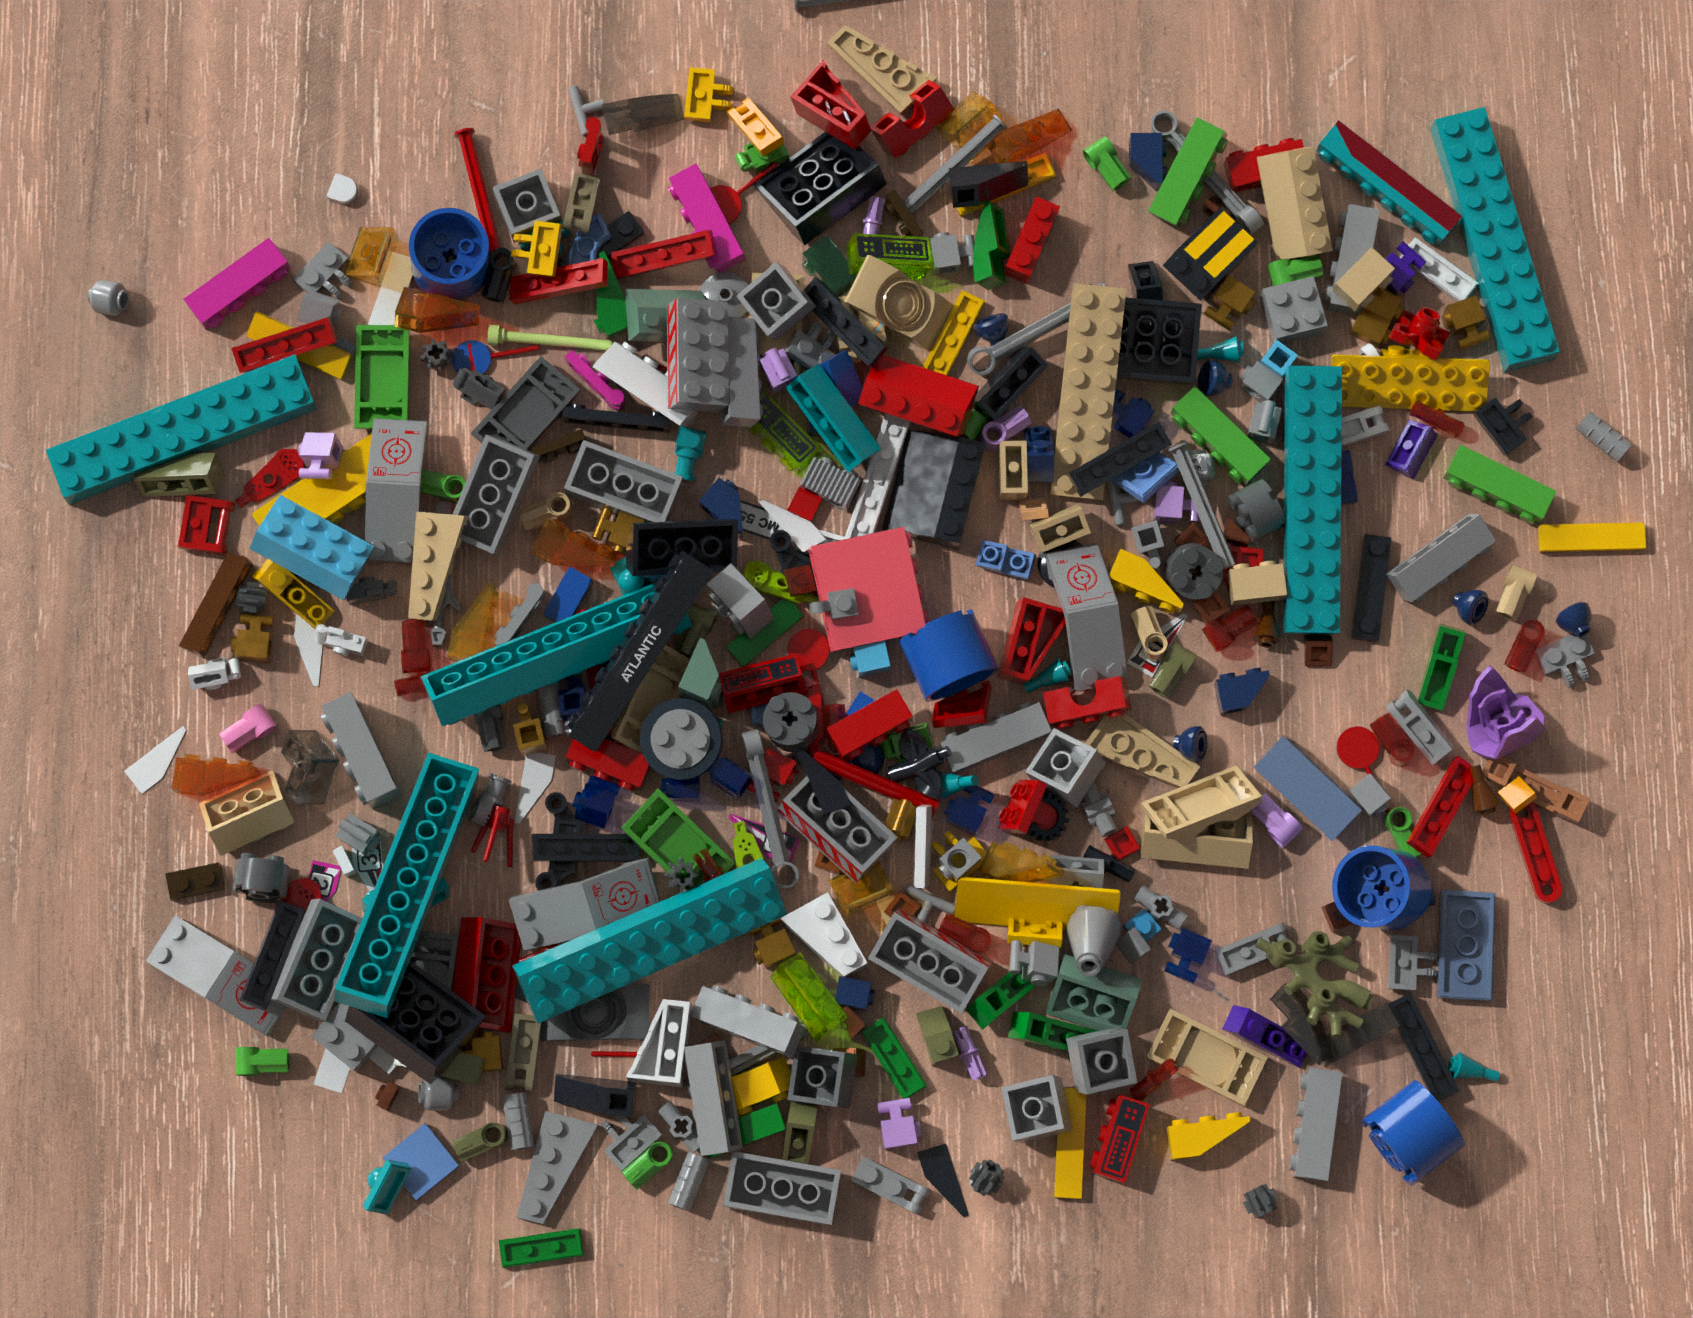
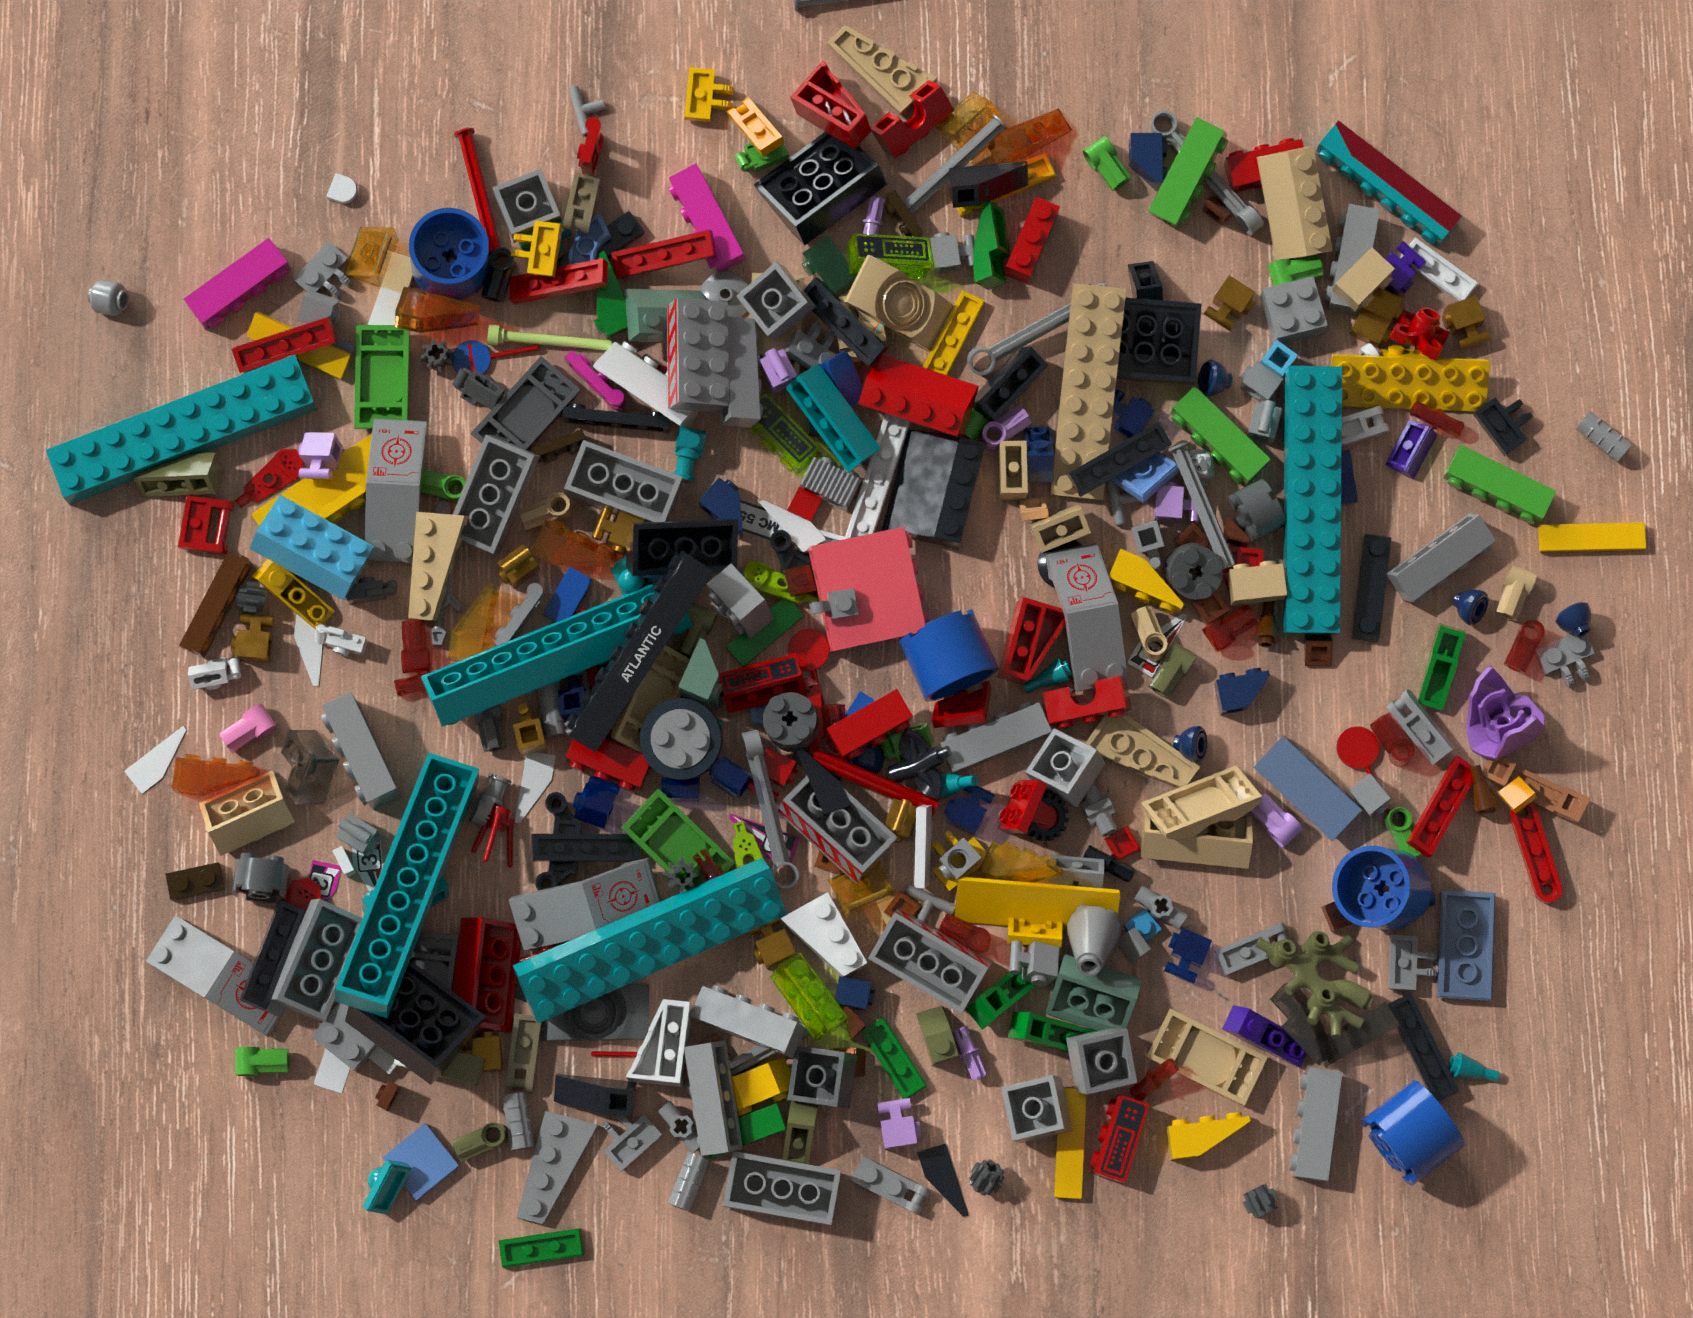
light grey head [418,1076,459,1111] -> none
clear smoke slope [601,94,684,135] -> none
bright green piece [622,1142,674,1190] -> none
red piece [710,162,777,224] -> none
medium azure brick [849,640,890,677] -> none
dark blue brick [973,313,1009,346] -> none
medium blue slope [975,540,1036,581] -> none
black slope [1163,207,1259,301] -> none
teal cone [1197,336,1245,362] -> none
teal brick [1430,107,1560,373] -> none
none -> pearl gold brick [497,544,540,589]

